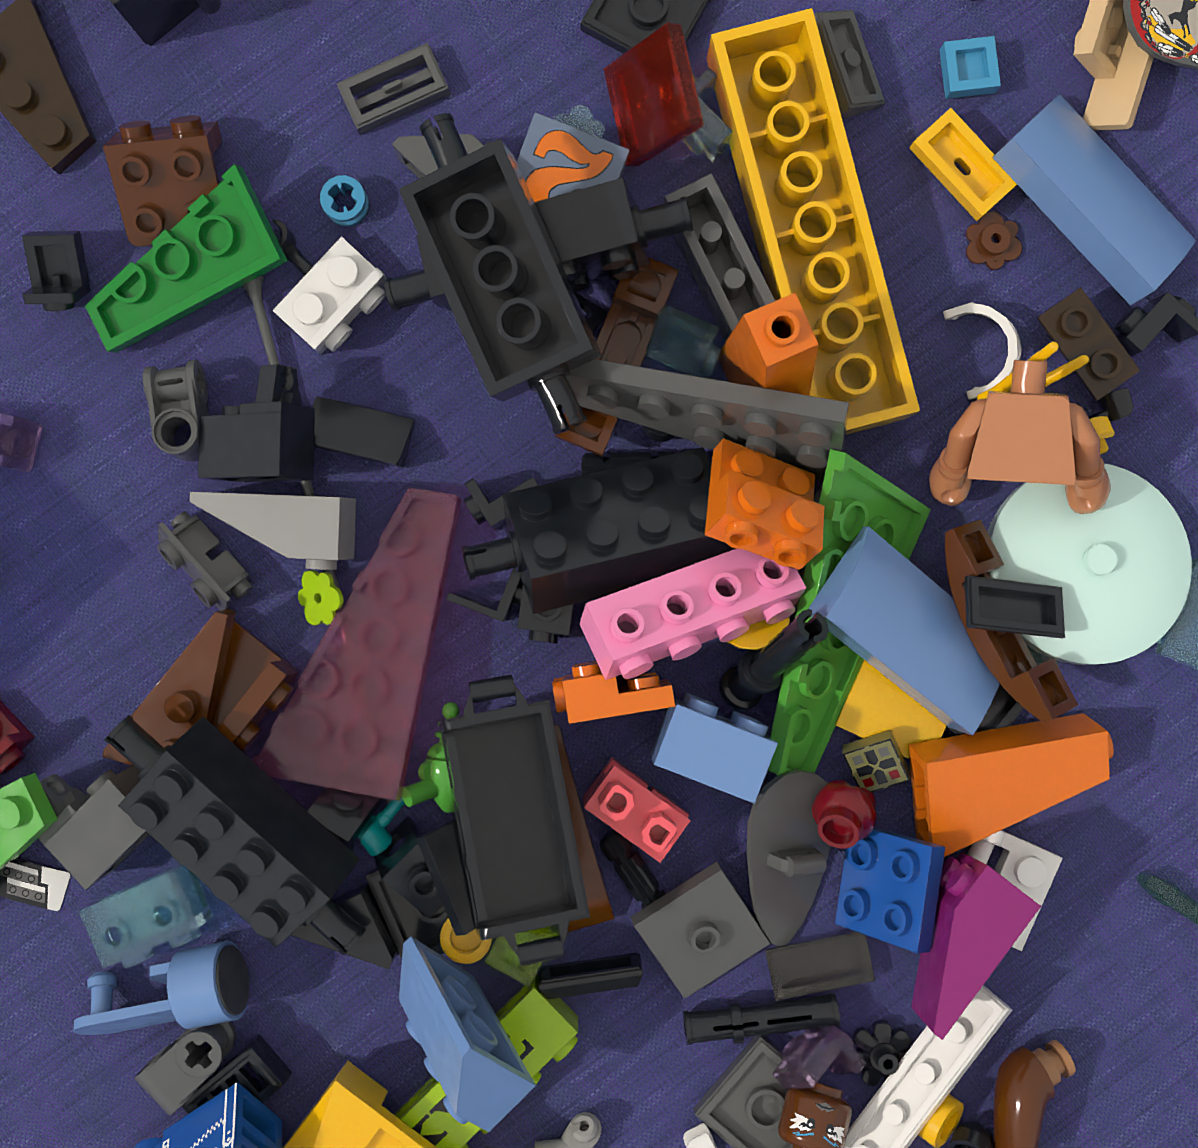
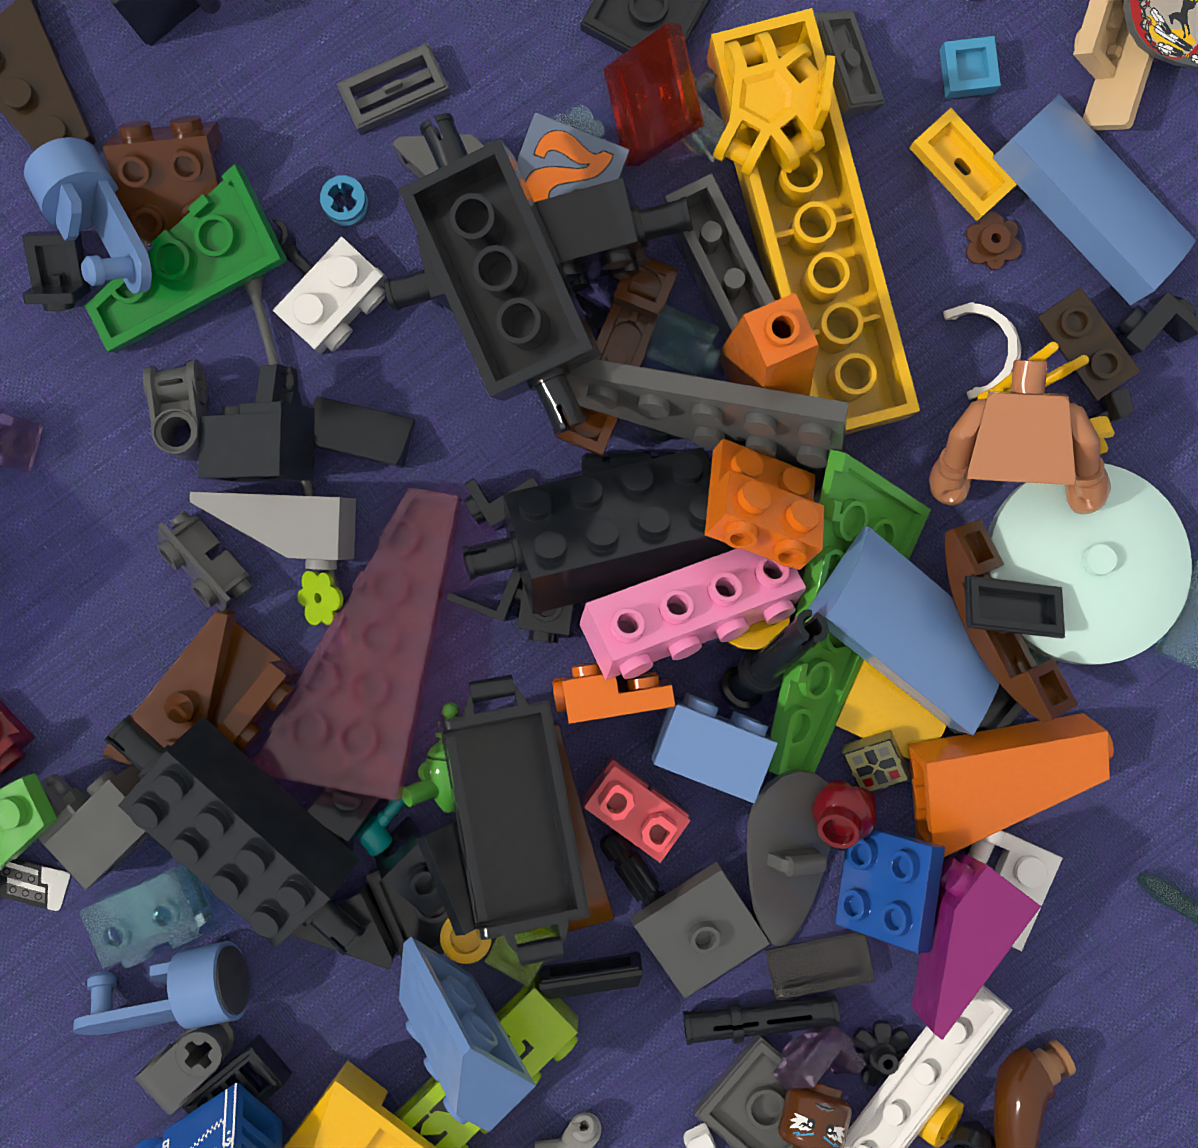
none -> medium blue piece [24,137,152,293]
none -> yellow piece [713,31,835,177]

